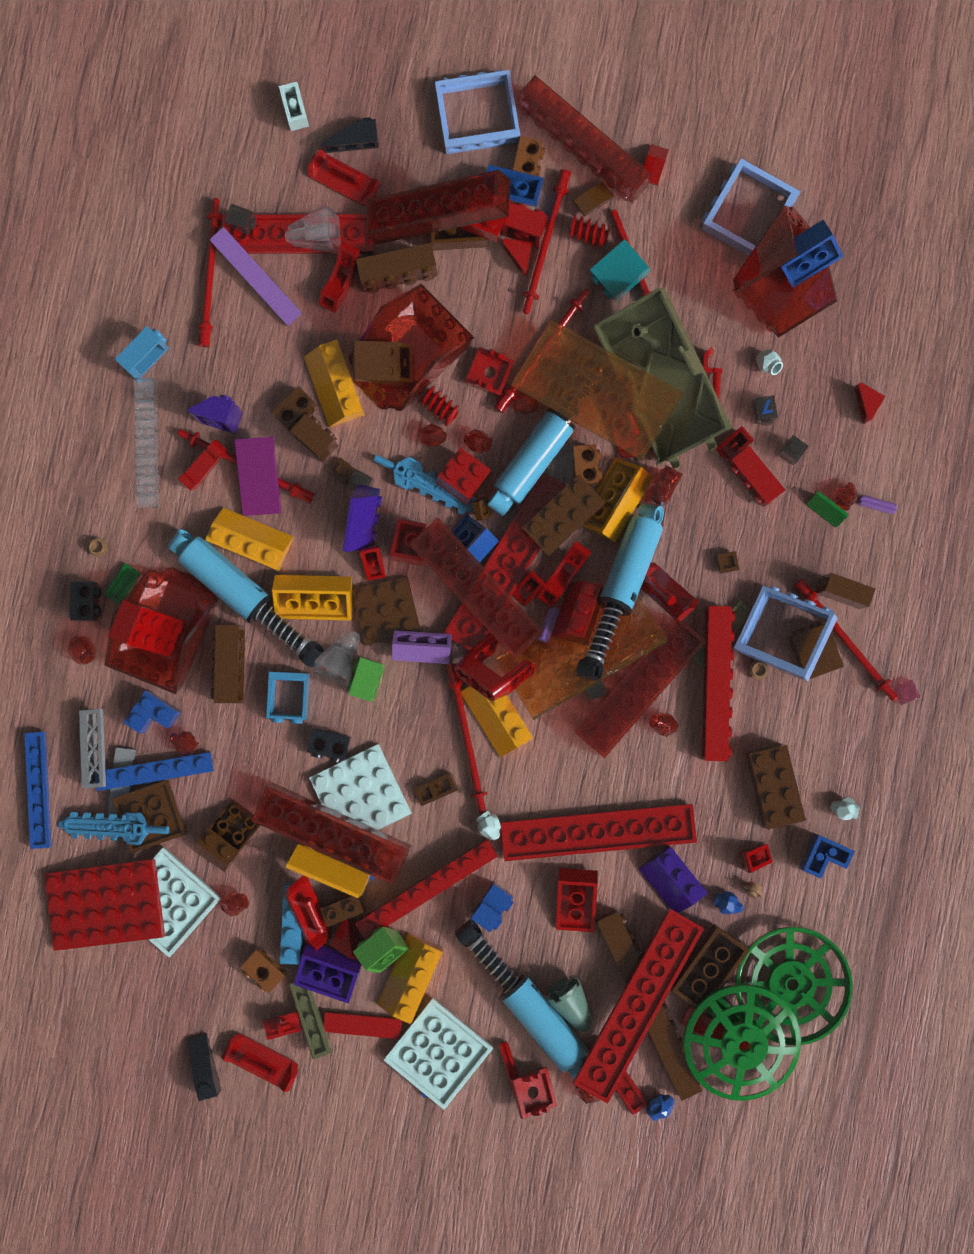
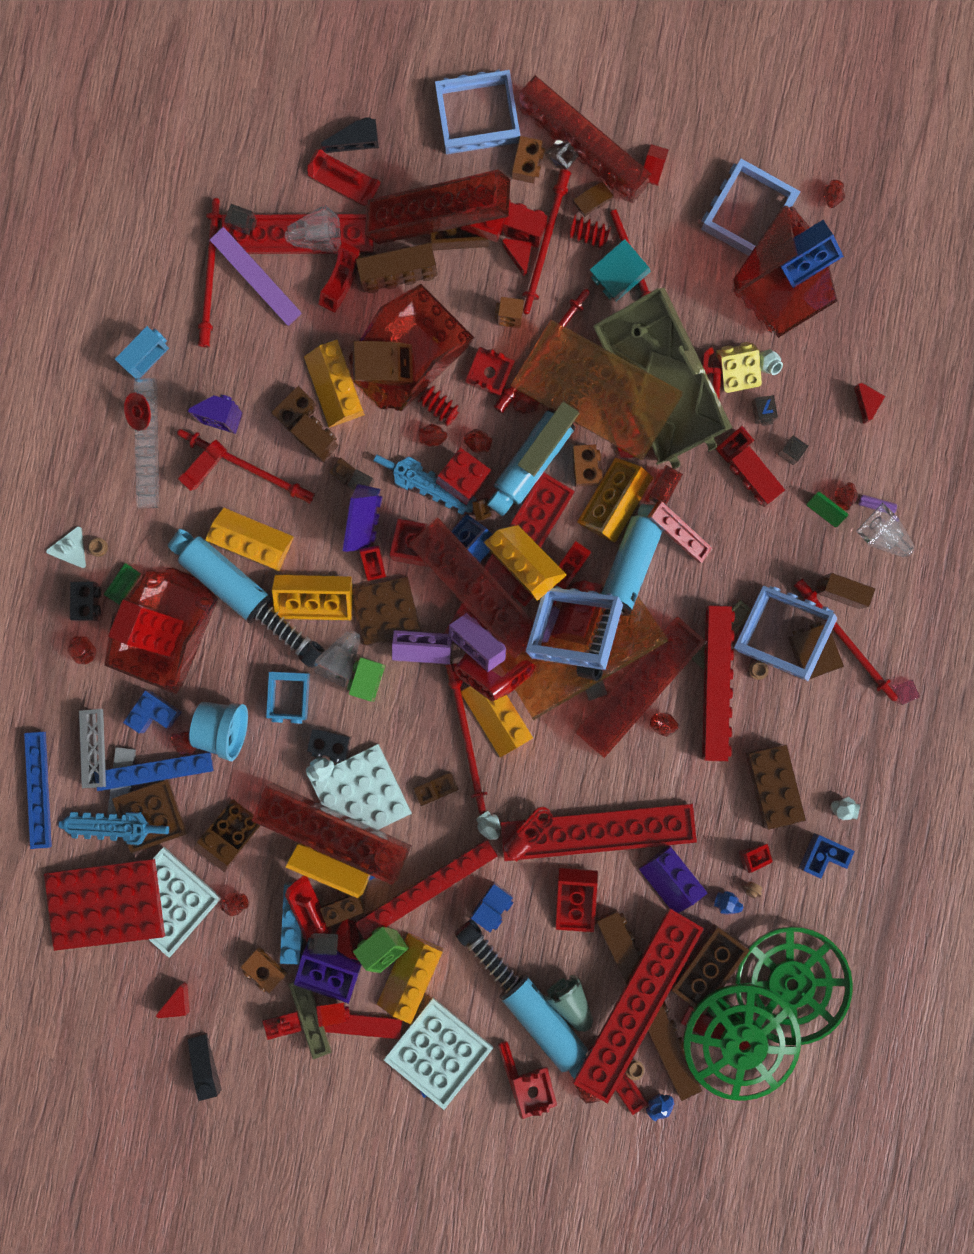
reddish brown brick [211,625,246,704] -> none
red piece [221,1033,298,1092] -> none
magenta tile [235,436,282,516] -> none
light aqua brick [279,82,309,131] -> none
blue slope [481,164,544,208] -> none
reddish brown brick [522,475,605,556] -> none
red piece [640,563,699,622] -> none
reddish brown plate [716,551,740,574] -> none
none -> light aqua piece [46,527,86,568]
none -> red dish [124,392,151,431]
none -> red slope [156,982,190,1018]
none -> medium azure piece [189,702,248,761]
none -> light aqua rock [306,757,334,782]
none -> clear smoke brick [307,933,338,956]
none -> red slope [316,1002,350,1027]
none -> medium lavender brick [449,613,506,672]
none -> light orange slope [484,525,566,601]
none -> dark orange brick [495,297,524,329]
none -> red connector [503,806,553,862]
none -> olive tile [518,402,580,477]
none -> light blue window [526,586,623,670]
none -> clear smoke brick [545,140,579,170]
none -> medium nougat plate [625,1060,644,1080]
none -> plate [647,501,712,563]
none -> light yellow bracket [716,342,762,393]
none -> clear red rock [822,180,845,208]
none -> clear slope [856,503,915,558]

